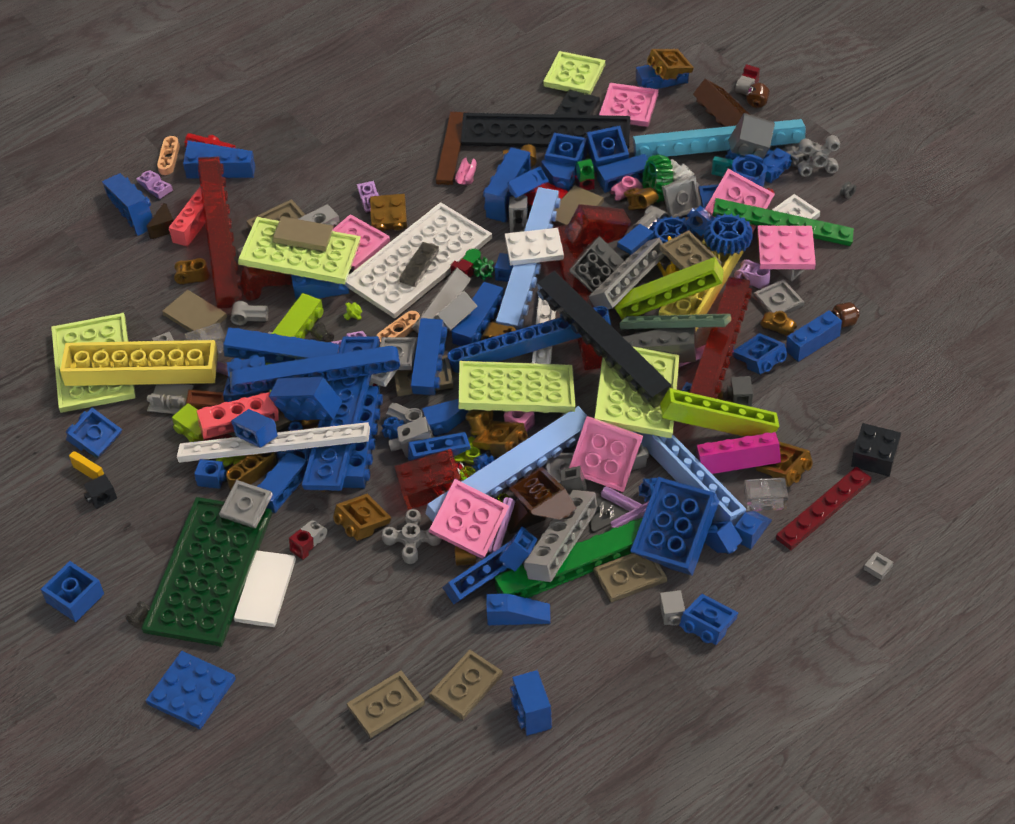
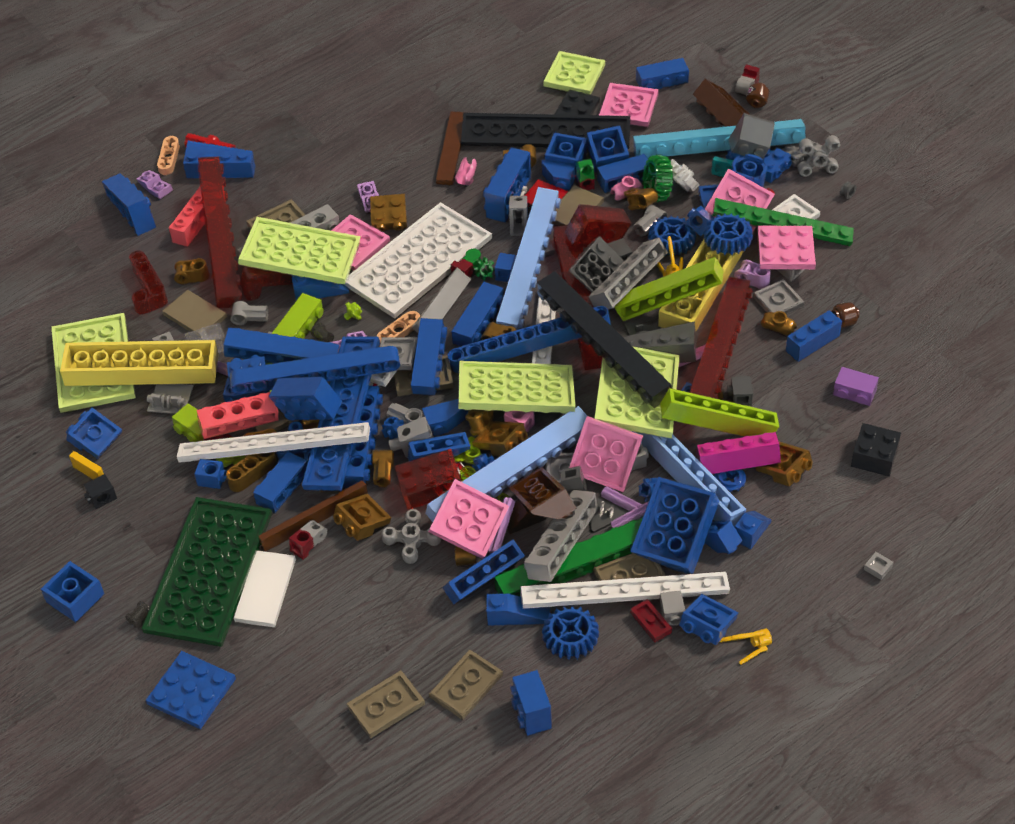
dark brown slope [147,203,174,239] -> none
copper tile [186,390,225,409] -> none
light grey tile [219,480,273,529] -> none
blue brick [231,409,278,448] -> none
dark tan tile [273,216,333,252] -> none
clear smoke plate [399,242,439,287] -> none
light grey hinge [434,291,477,331] -> none
blue slope [499,527,538,571] -> none
white plate [505,228,564,266] -> none
blue slope [507,167,549,198] -> none
blue tile [617,224,654,255] -> none
sand green tile [619,314,731,329] -> none
pearl gold plate [647,49,694,80] -> none
dark tan tile [660,230,722,270] -> none
light grey tile [662,175,702,218] -> none
blue plate [732,333,787,374] -> none
clear brick [744,478,788,511] -> none
dark red plate [776,467,872,551] -> none
none -> clear red beam [129,250,168,314]
none -> reddish brown tile [258,480,368,552]
none -> pearl gold piece [373,450,394,487]
none -> white plate [520,572,730,609]
none -> blue gear [542,605,599,660]
none -> dark red plate [630,599,672,642]
none -> blue gear [714,469,746,493]
none -> yellow plant [719,628,772,665]
none -> medium lavender brick [833,367,879,406]

